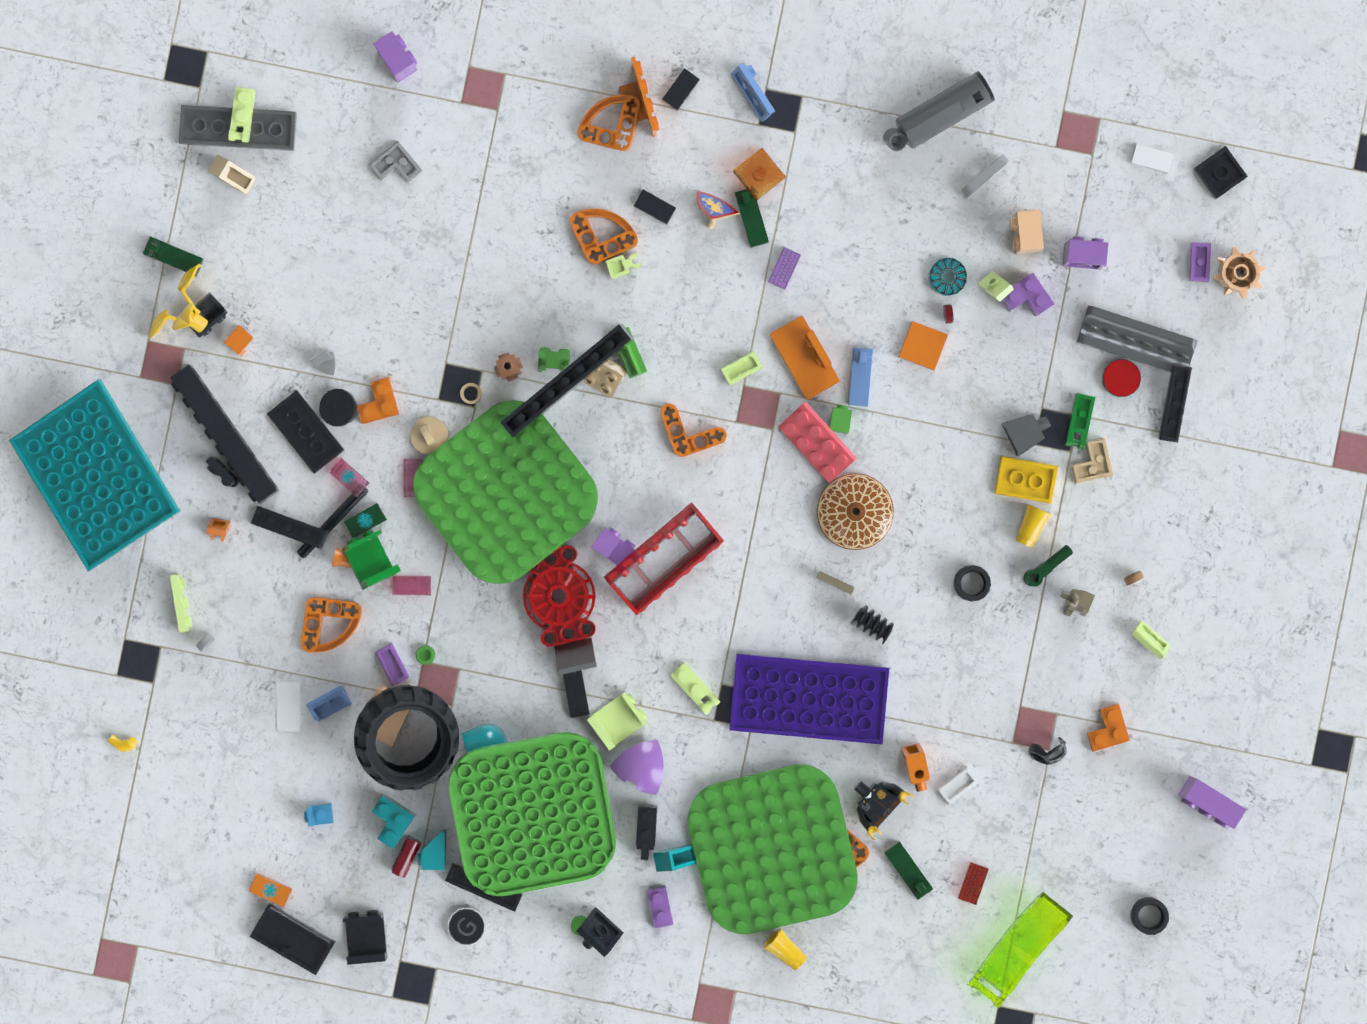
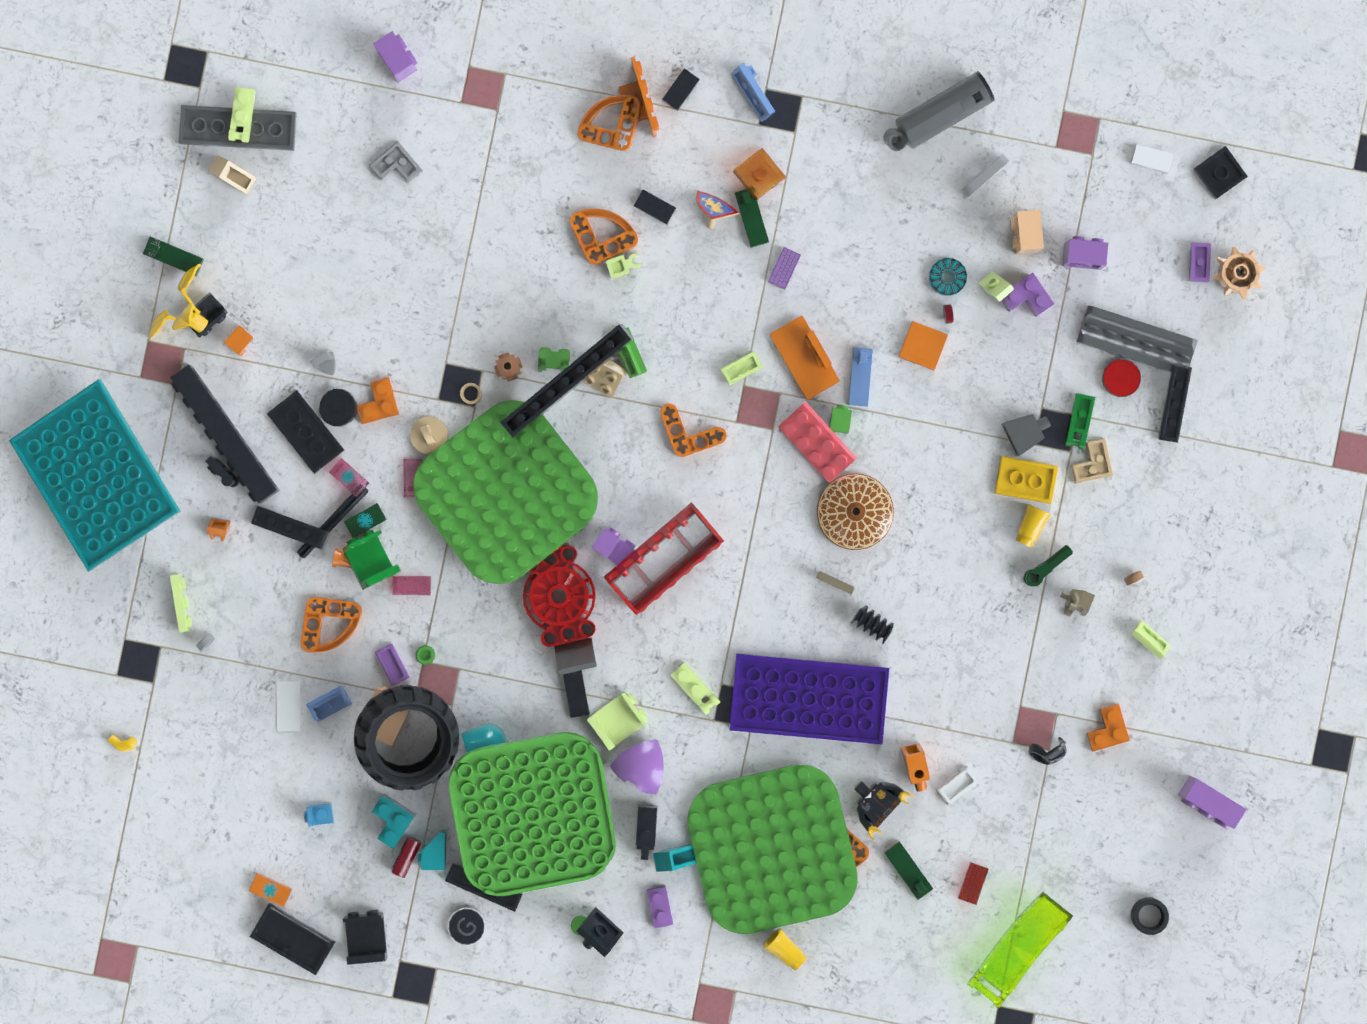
black tyre [953,565,991,602] -> none

